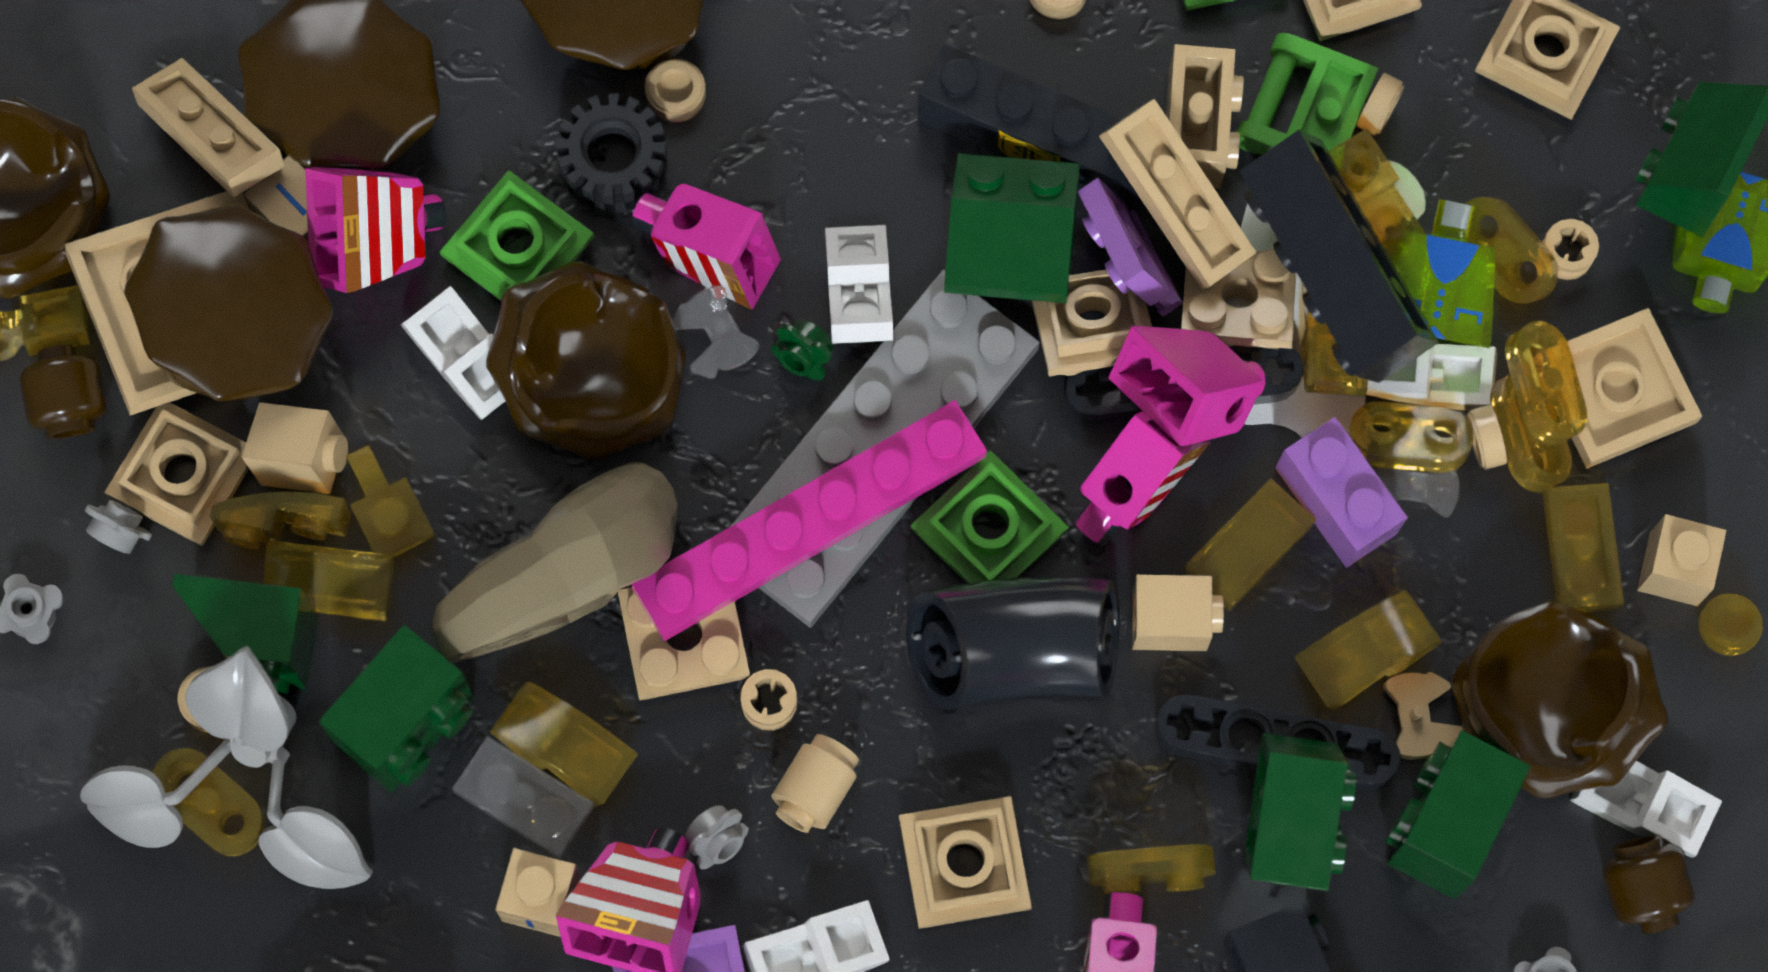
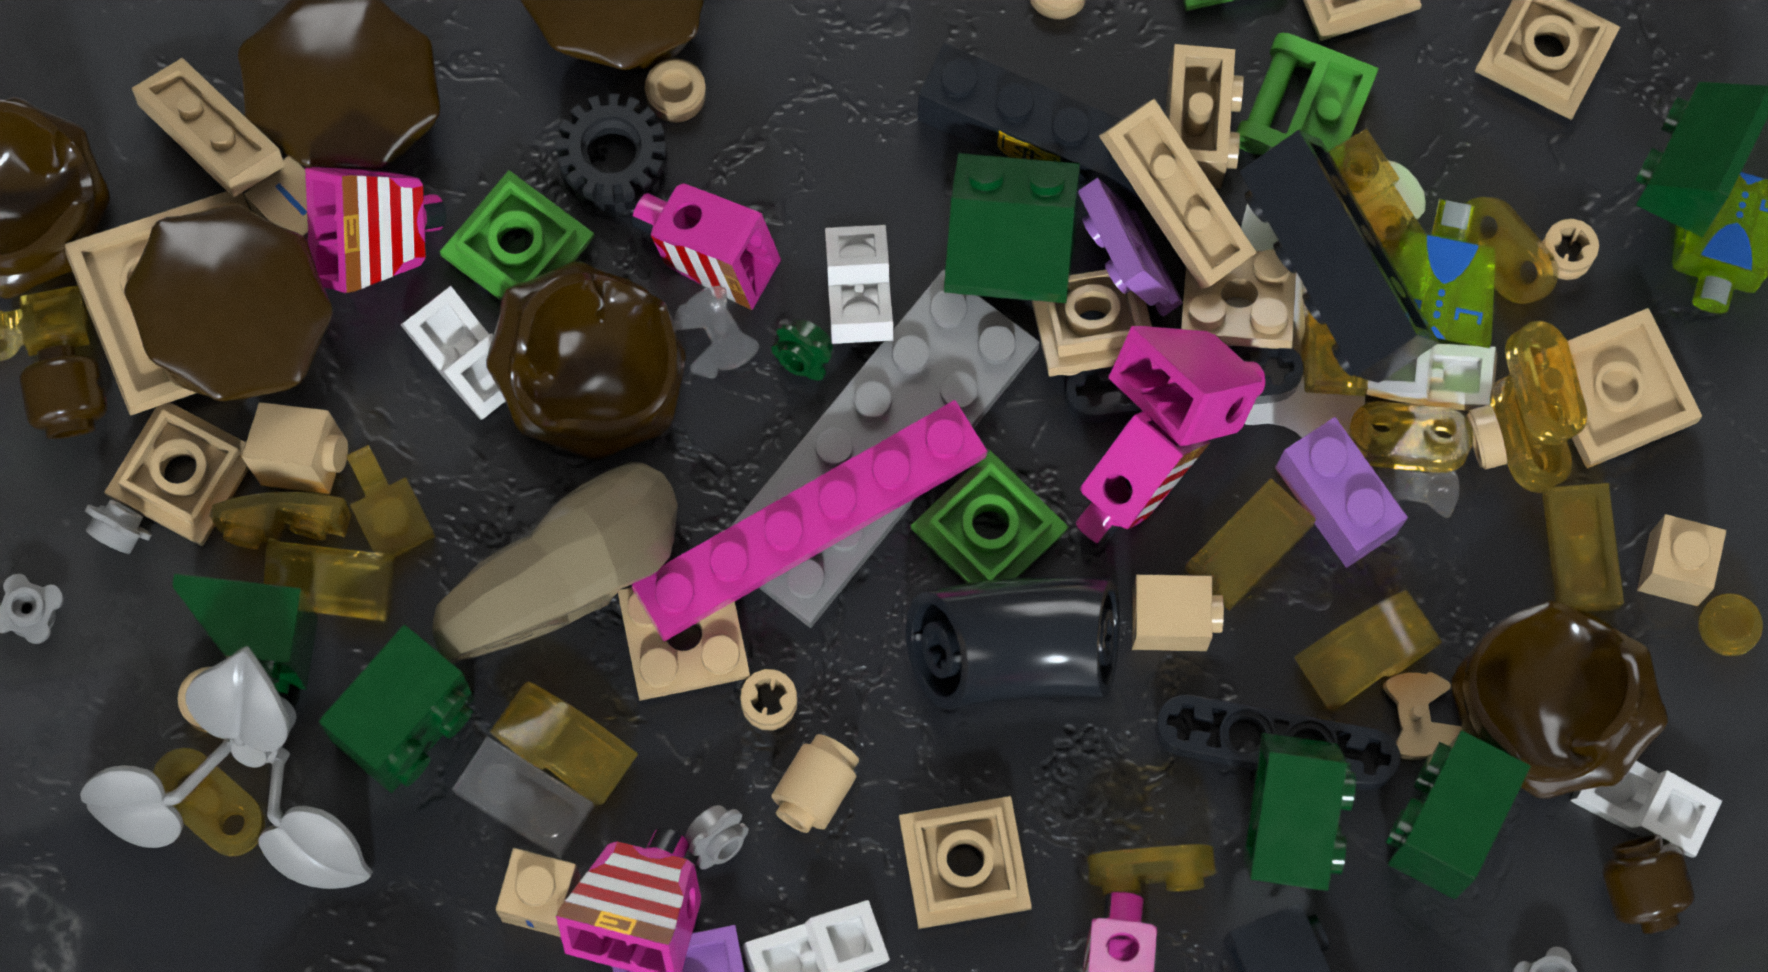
tan tile [1356,72,1405,136] -> none

